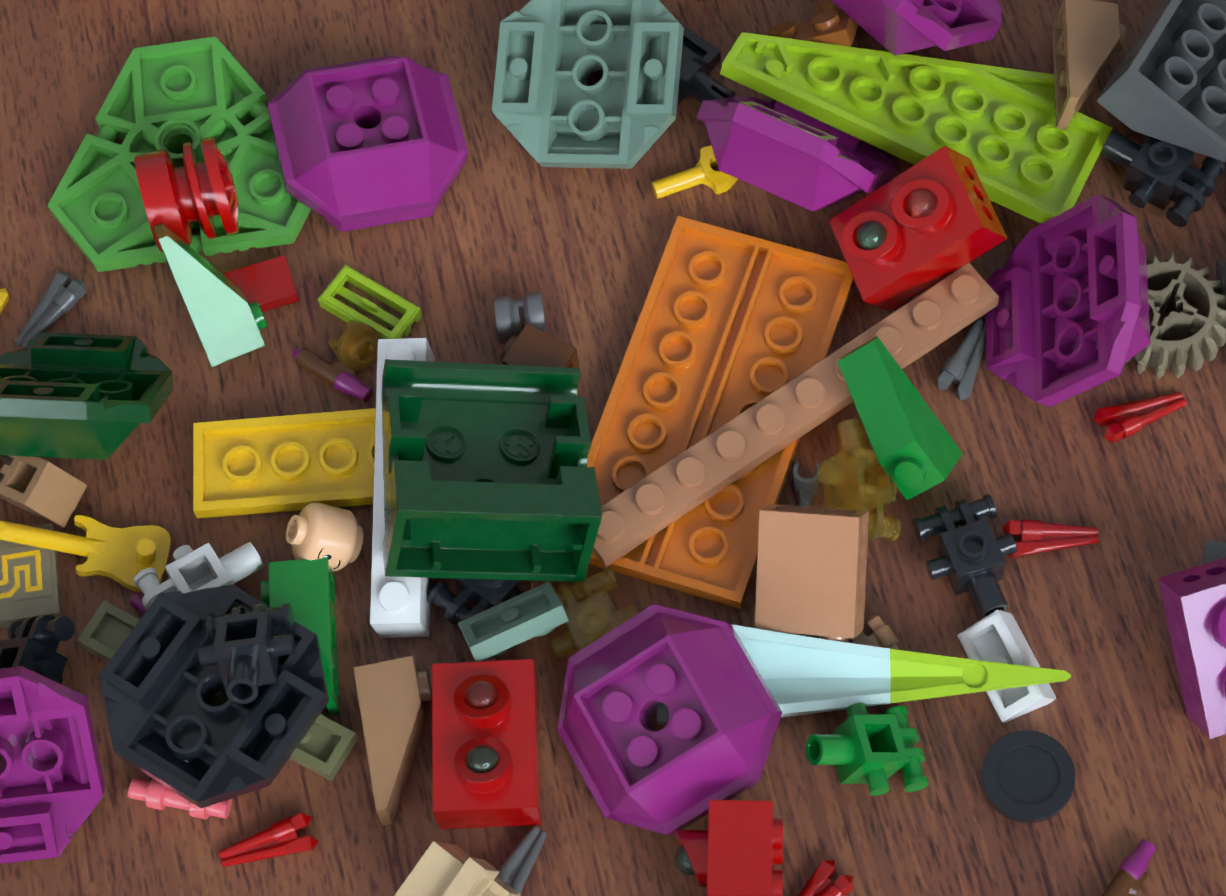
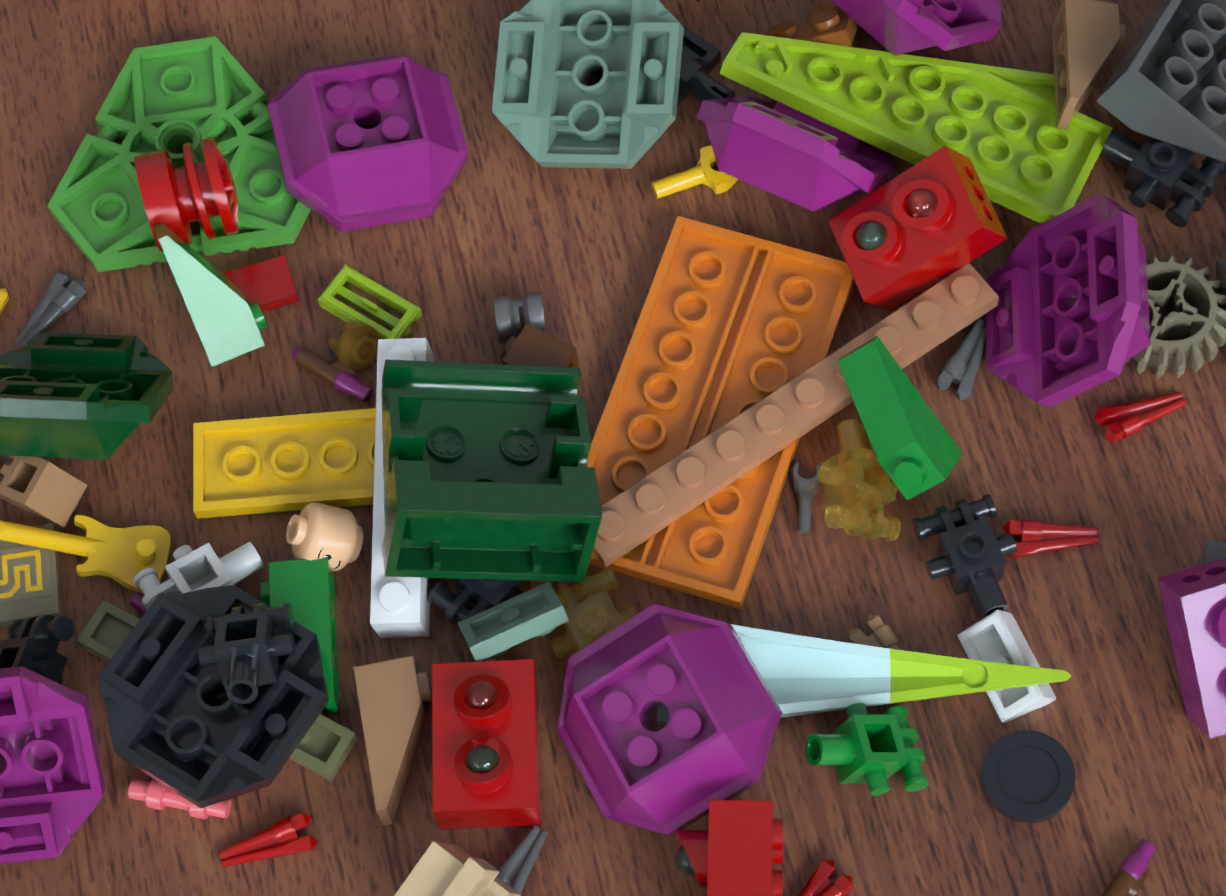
nougat brick [755,504,869,643] -> none

